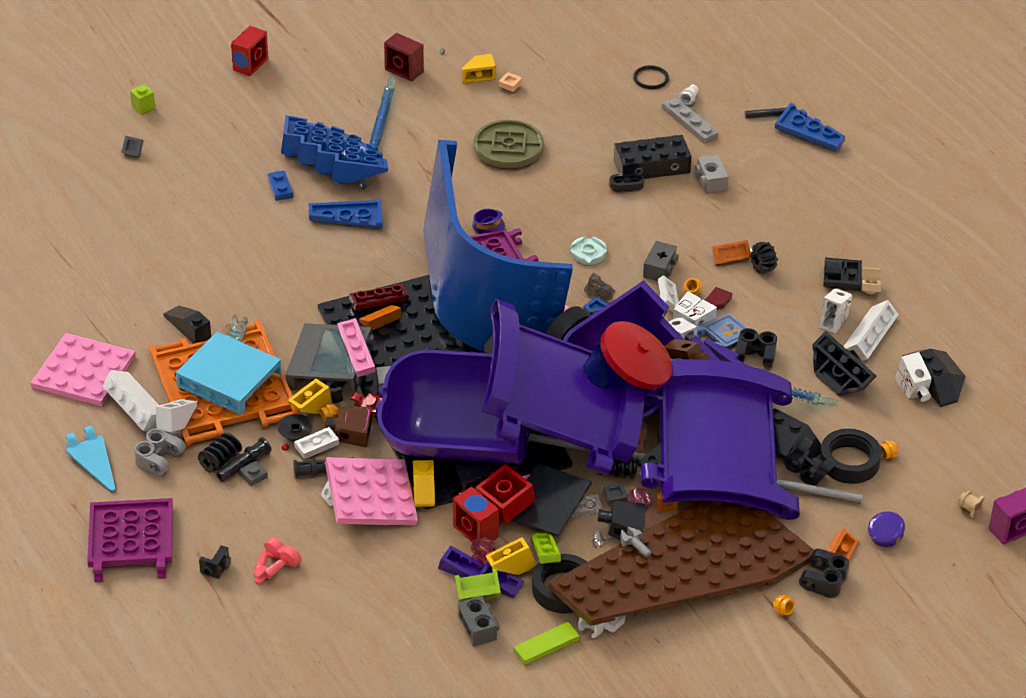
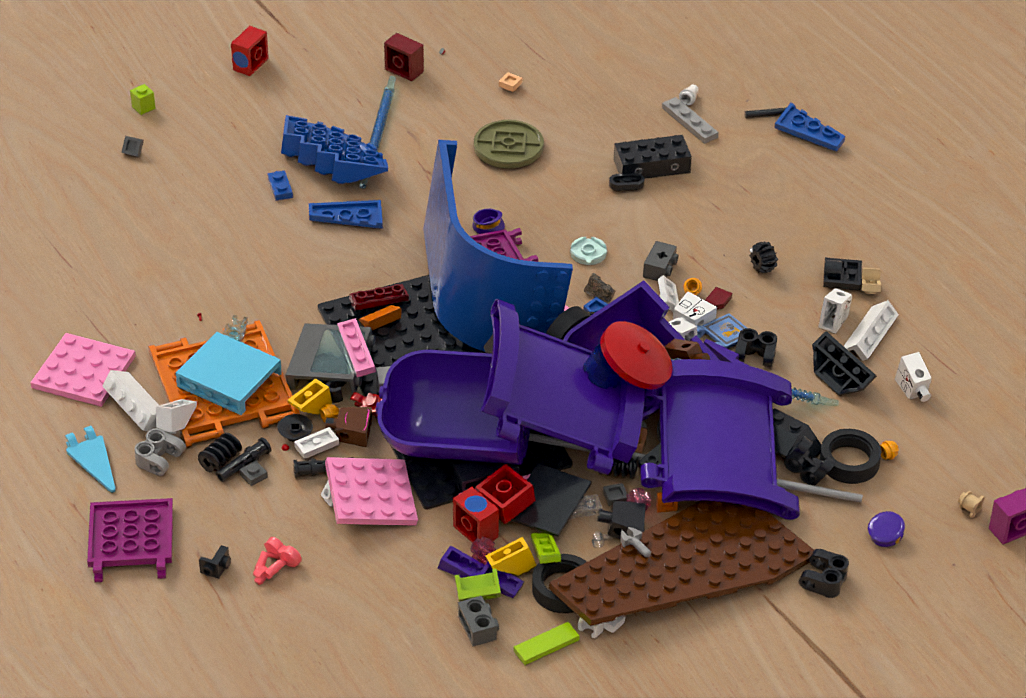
black slope [163,305,211,344] -> none
yellow slope [413,460,435,507] -> none
yellow slope [462,54,496,84] -> none
black tyre [633,65,669,89] -> none
light grey brick [695,155,728,193] -> none
orange plate [712,240,751,265] -> none
light orange plate [773,595,795,616] -> none
orange slope [827,528,859,560] -> none
black wedge [902,348,966,407] -> none

